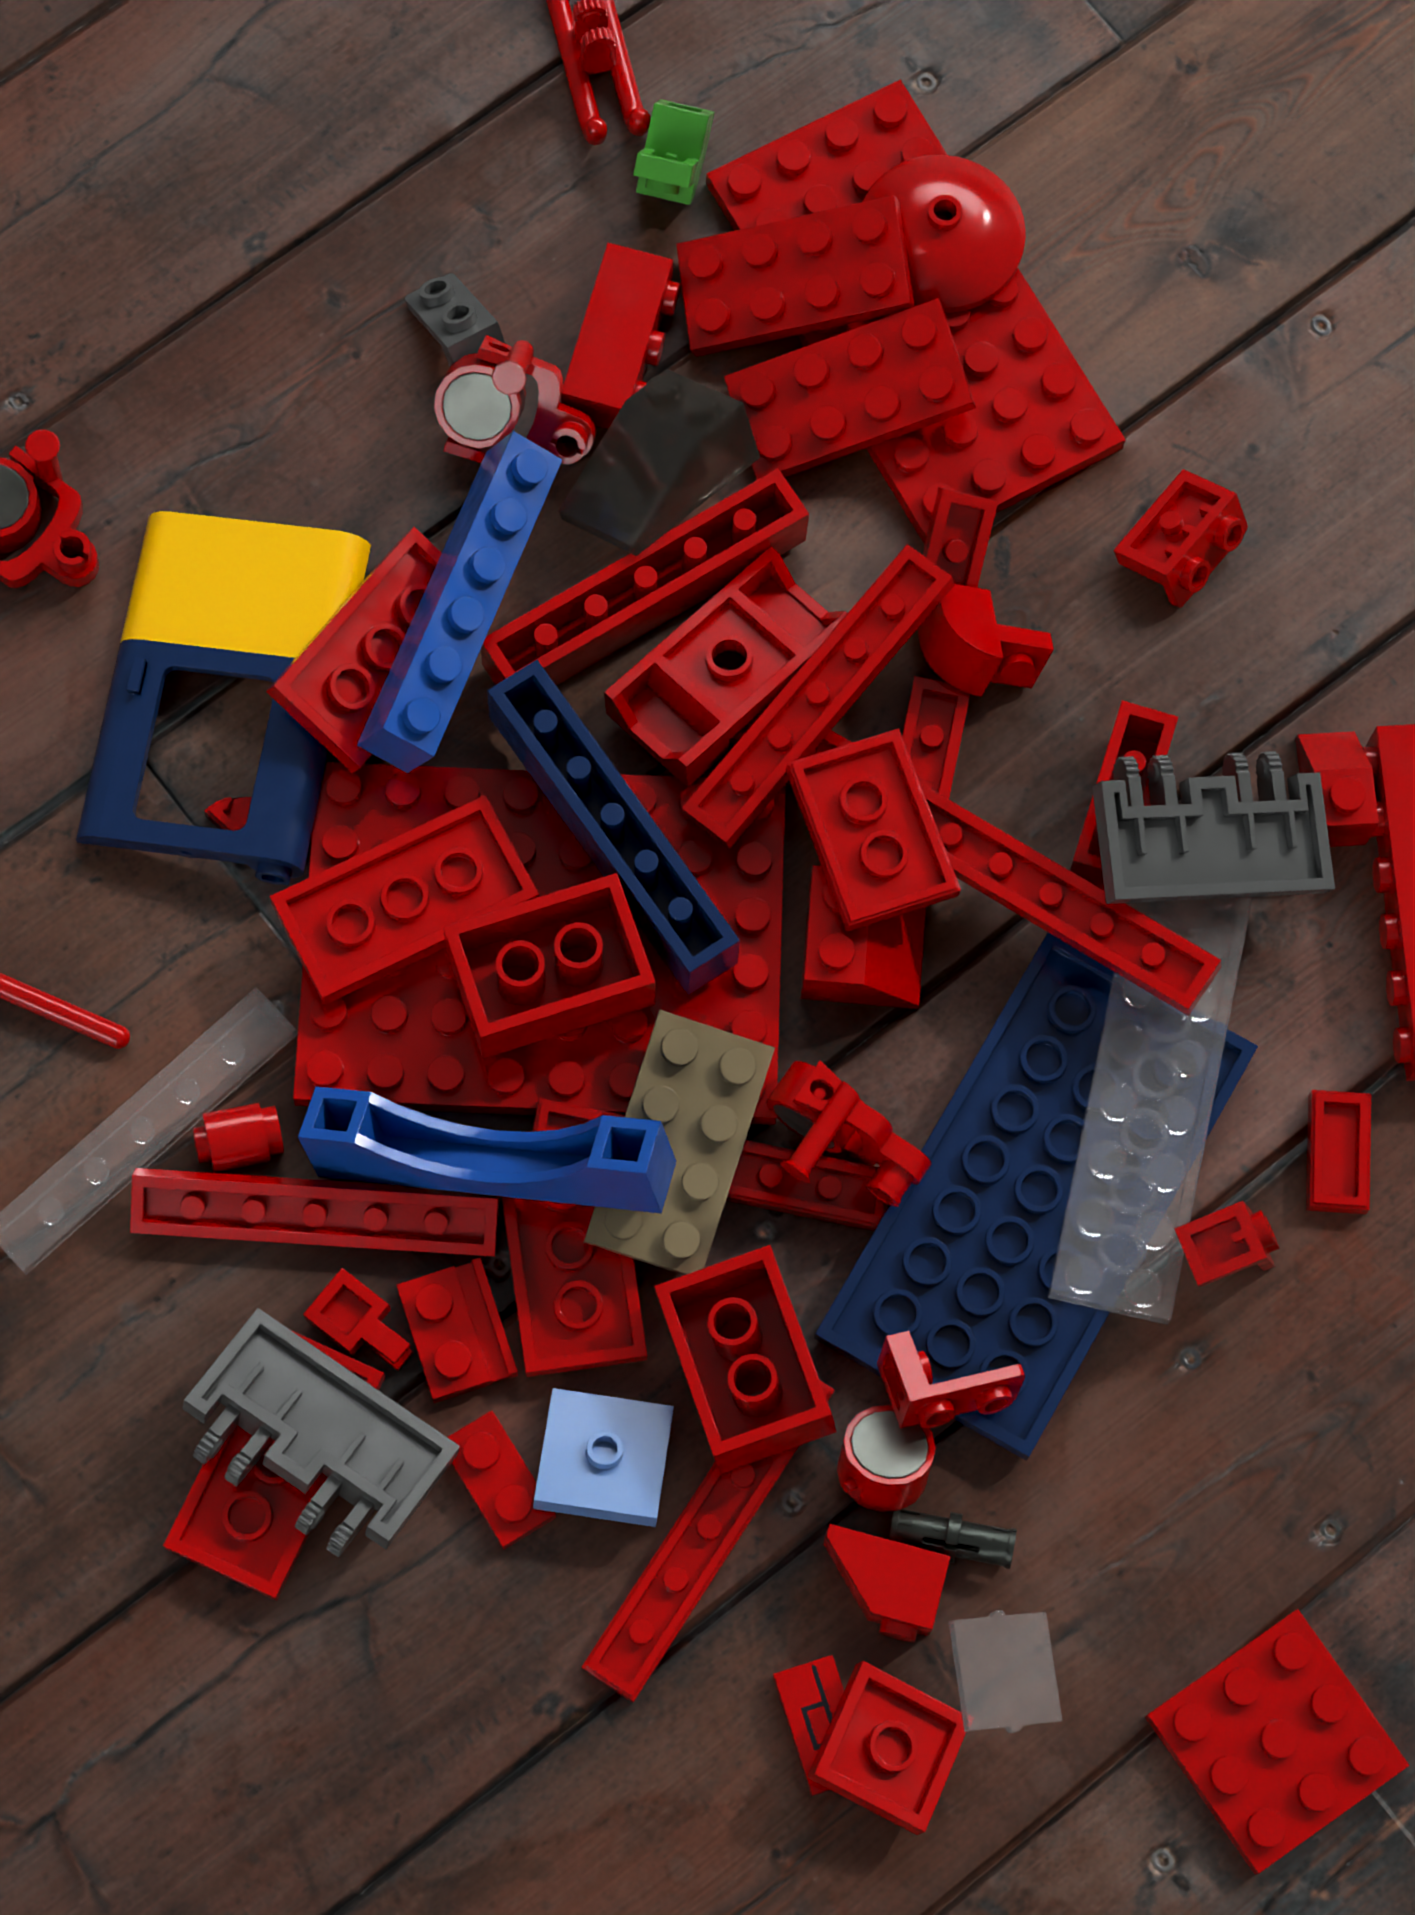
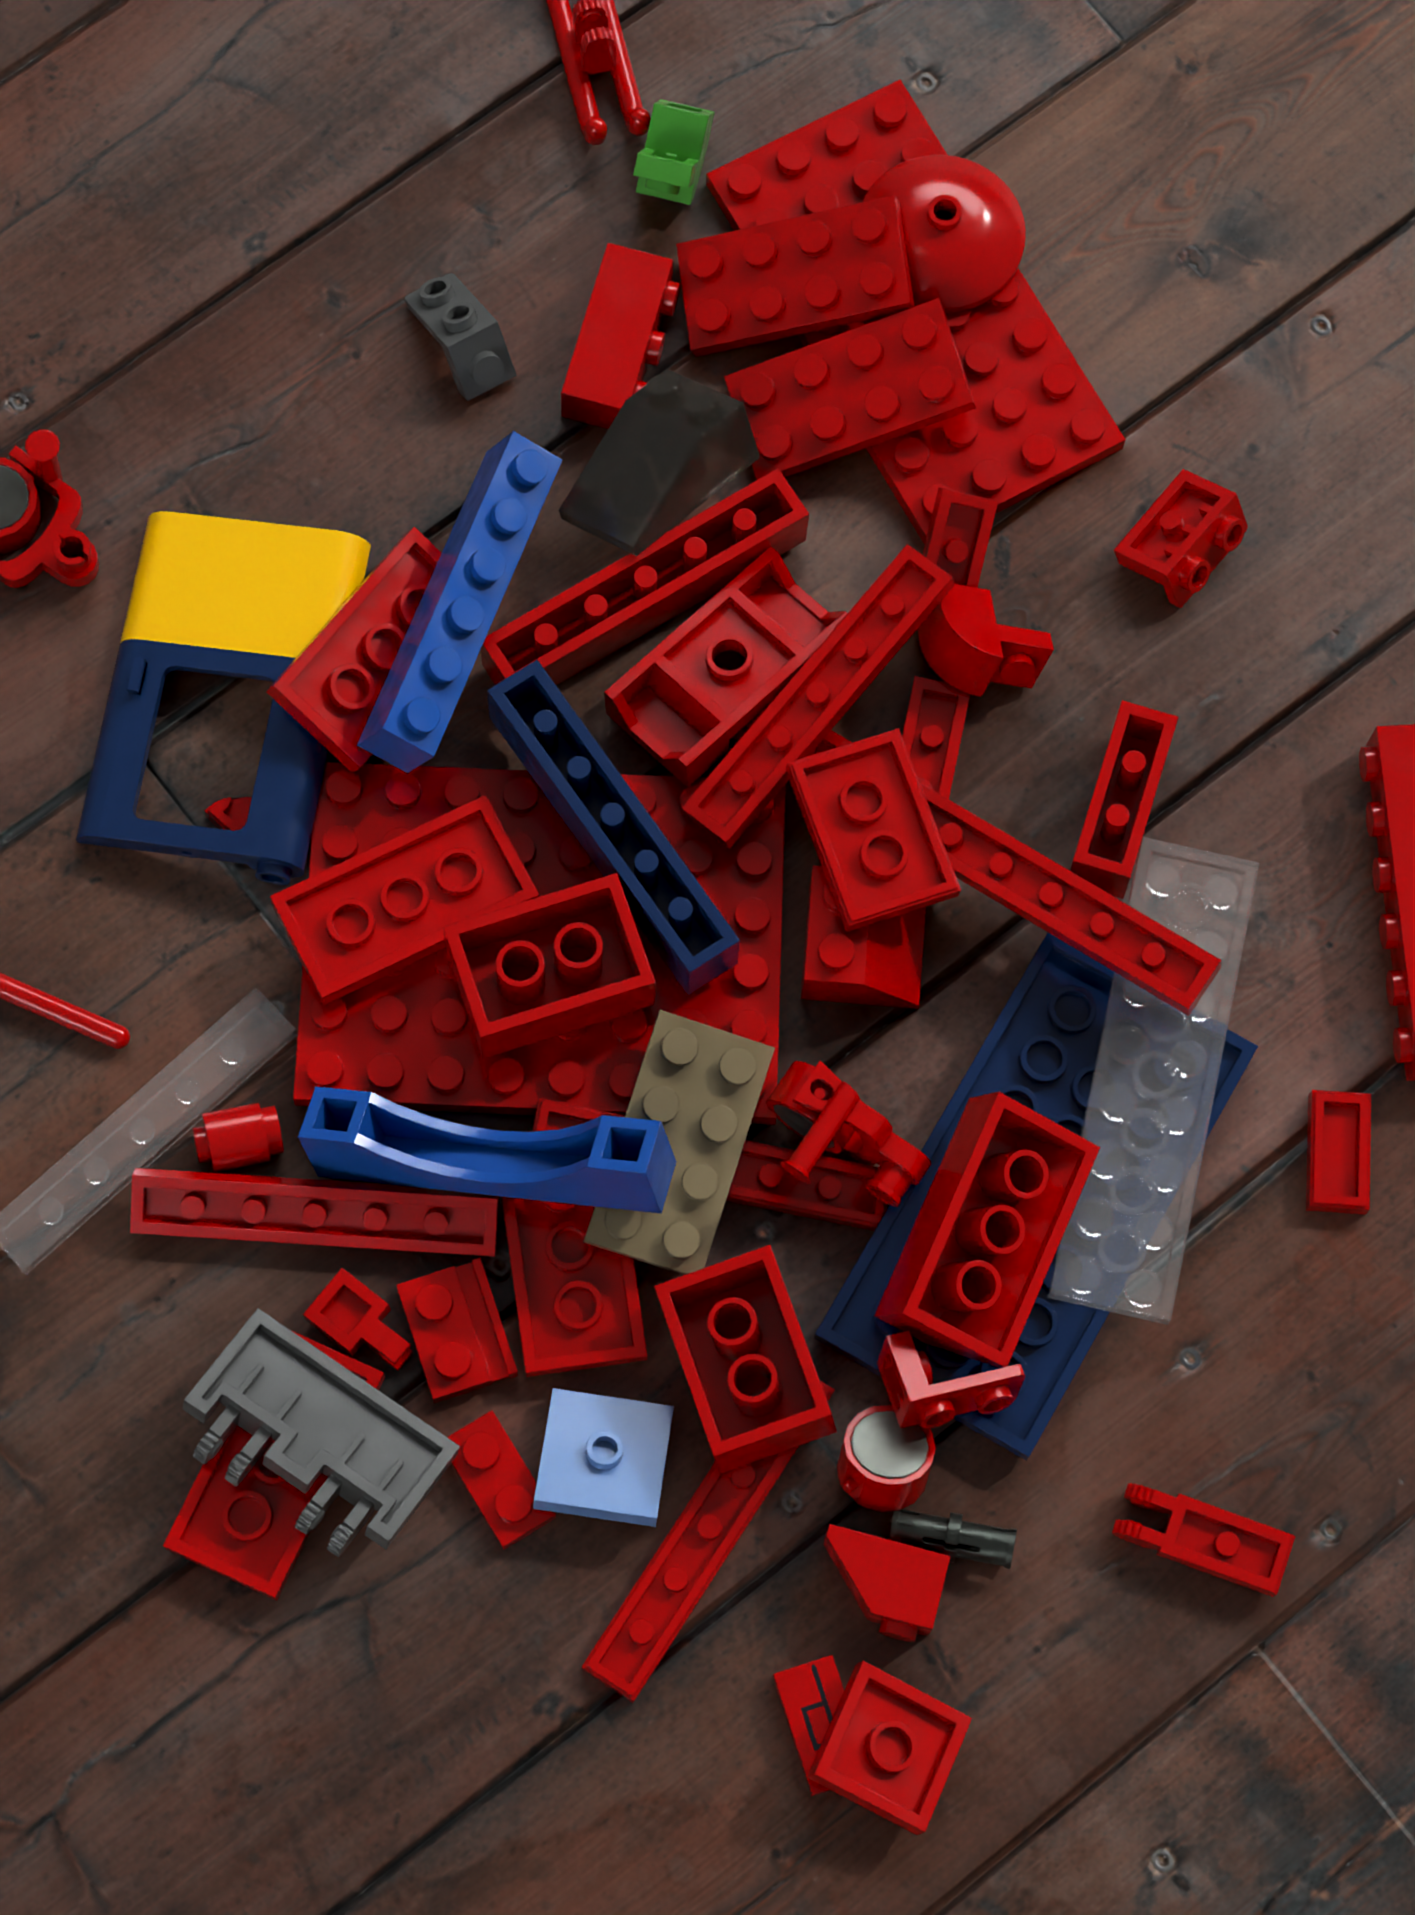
red piece [434,335,596,464] -> none
clear piece [949,1610,1062,1733] -> none
dark grey hinge [1092,751,1335,904] -> none
red plate [1145,1609,1410,1875] -> none
red bracket [1174,1200,1280,1287] -> none
red slope [1295,731,1379,847] -> none
none -> red slope [874,1091,1100,1368]
none -> red hinge [1112,1483,1295,1597]

